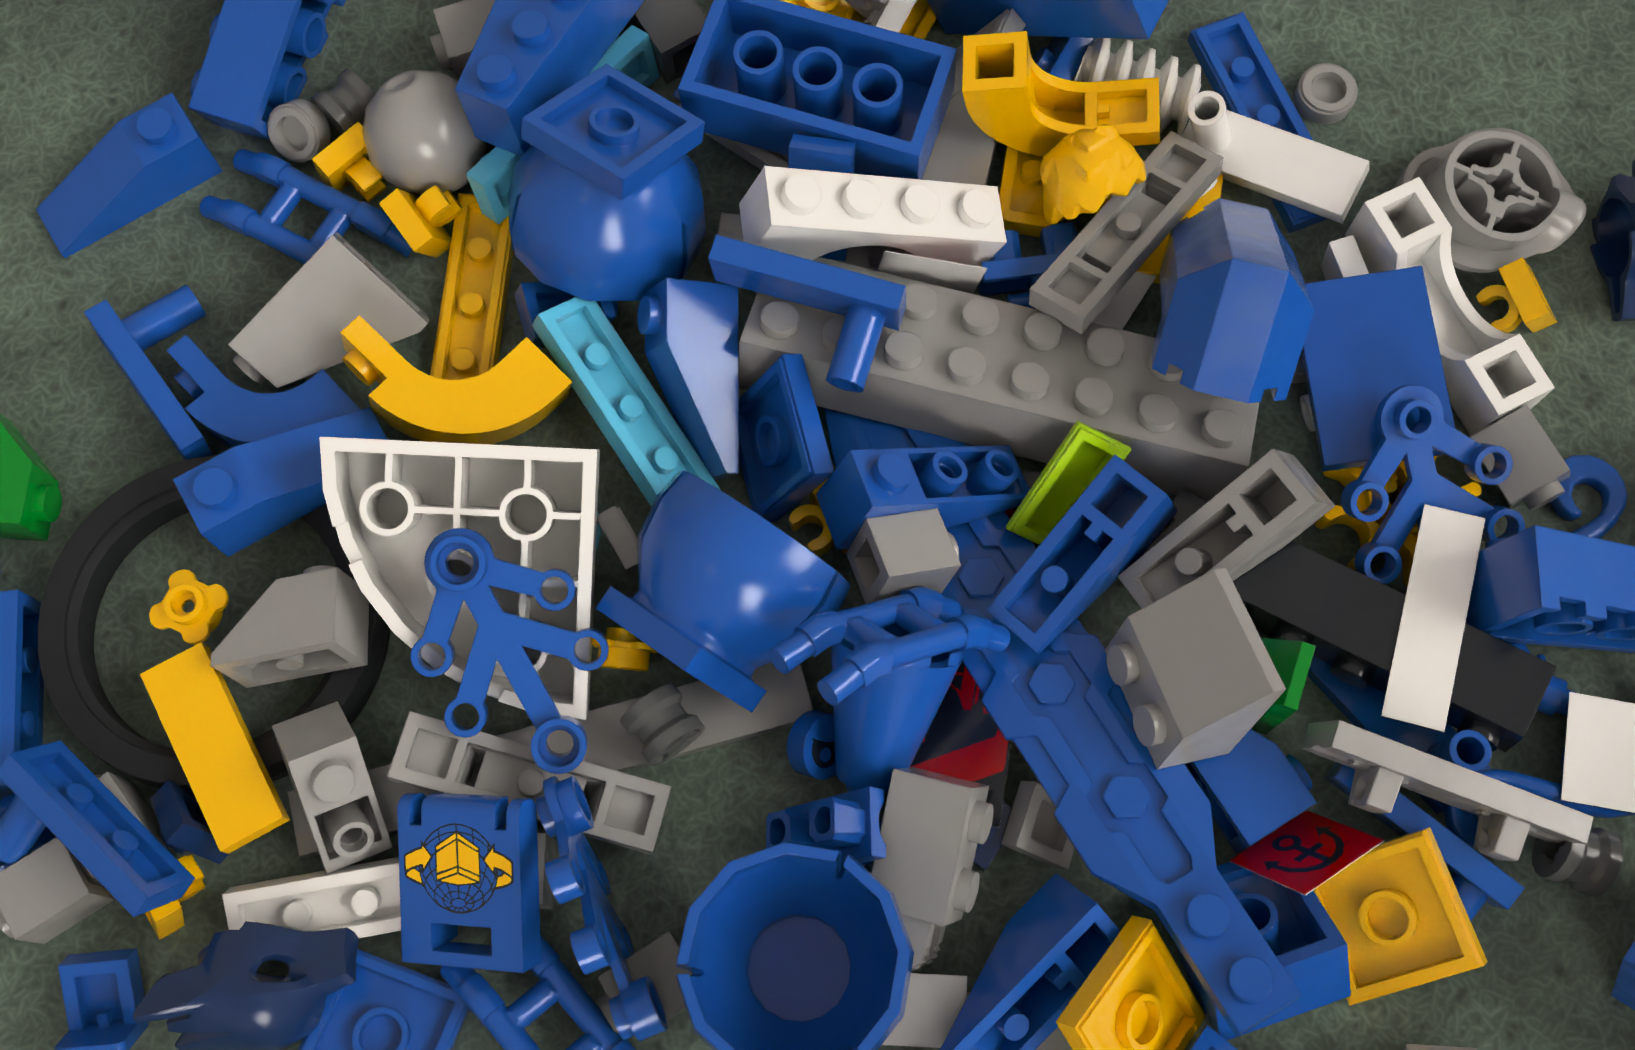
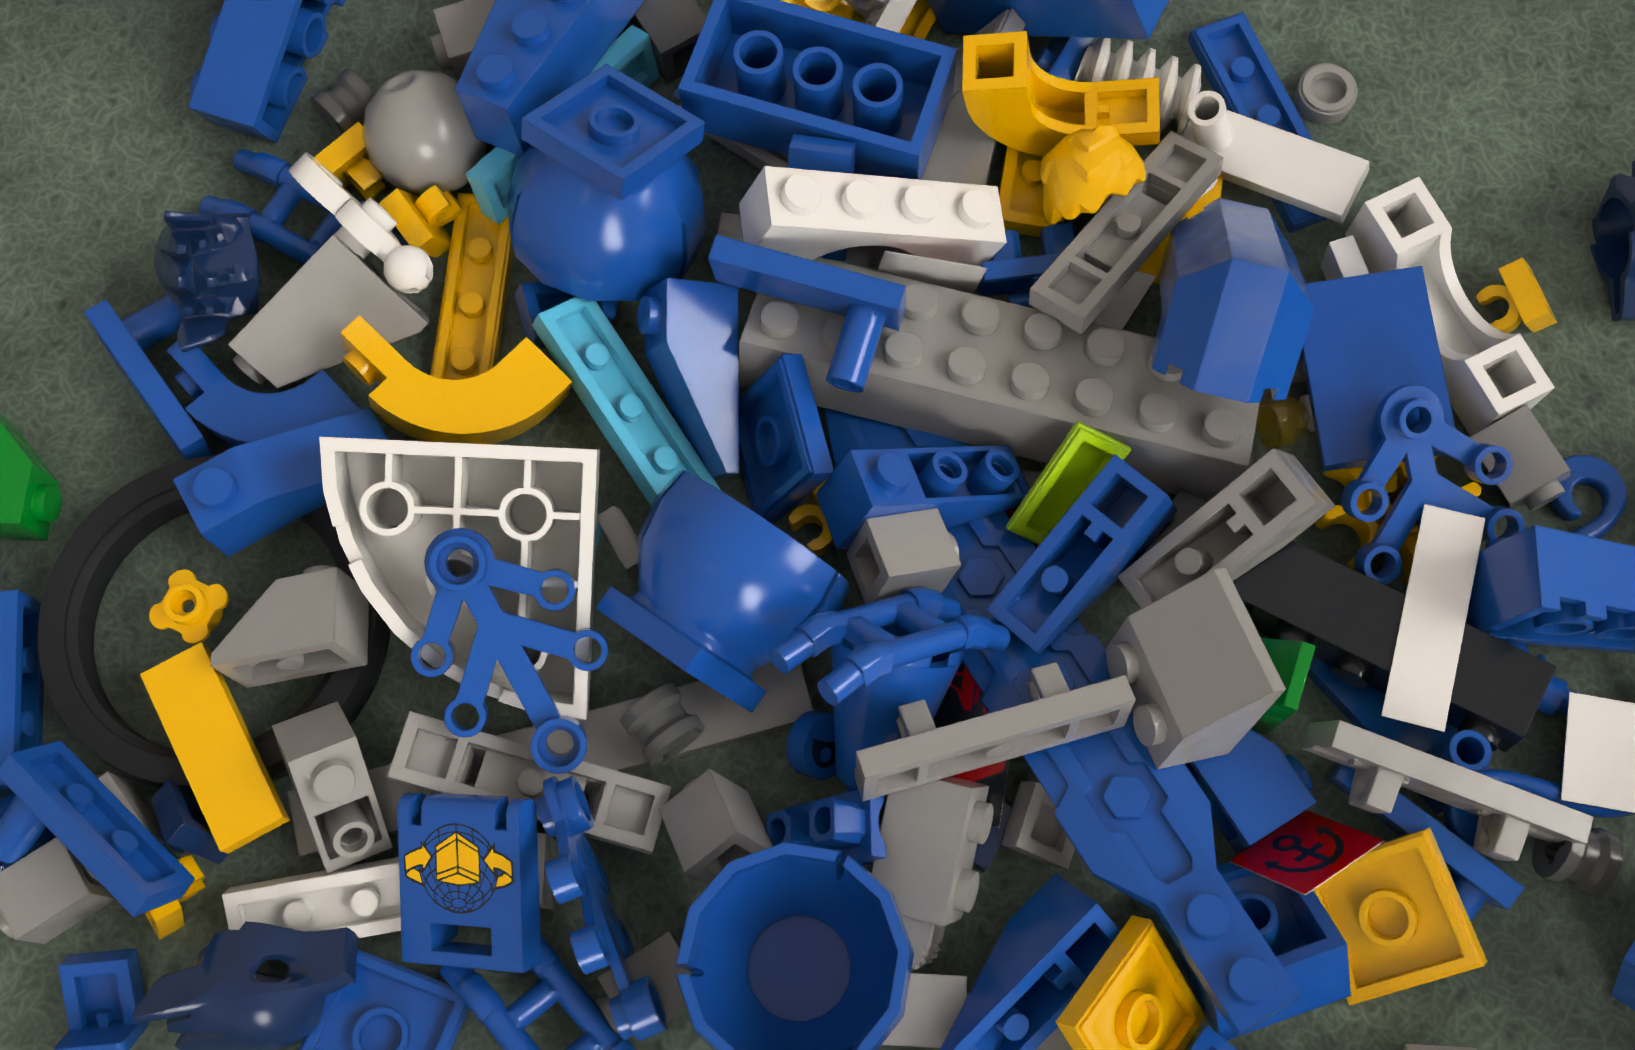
blue slope [36,93,223,258] -> none
light grey tile [267,99,331,163] -> none
yellow plate [591,627,657,671] -> none
light grey piece [1395,128,1587,273] -> none
none -> dark blue piece [154,210,260,352]
none -> white piece [289,152,433,293]
none -> light grey brick [659,769,773,885]
none -> light grey hinge [854,662,1136,802]
none -> clear yellow hinge [1255,396,1309,449]

